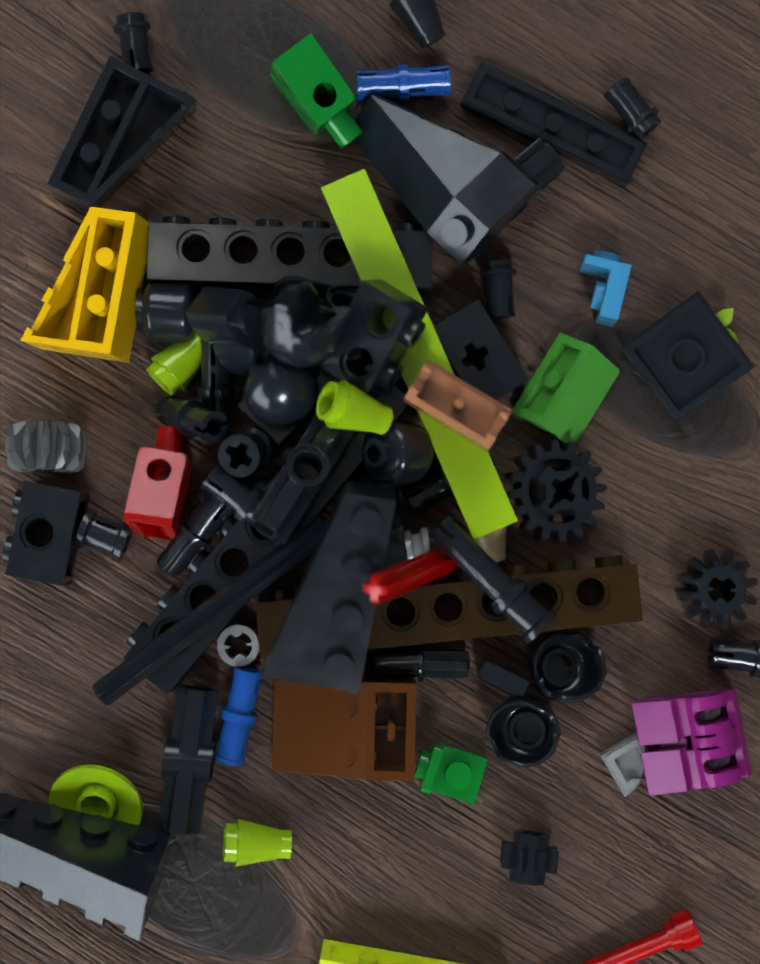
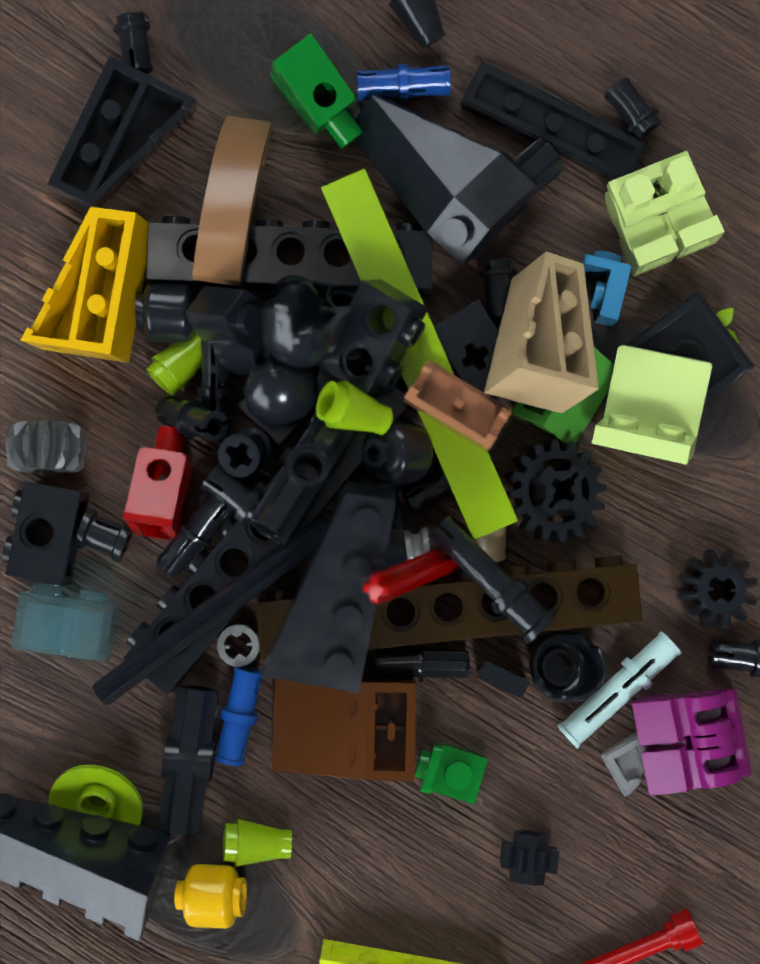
black hair [485,695,561,768] -> none
none -> clear light blue brick [11,583,119,662]
none -> yellow head [174,864,247,929]
none -> medium nougat slope [192,115,273,286]
none -> tan wedge [484,252,599,413]
none -> light aqua pin [557,631,682,749]
none -> yellowish green bracket [592,345,713,465]
none -> yellowish green hips [605,150,725,277]

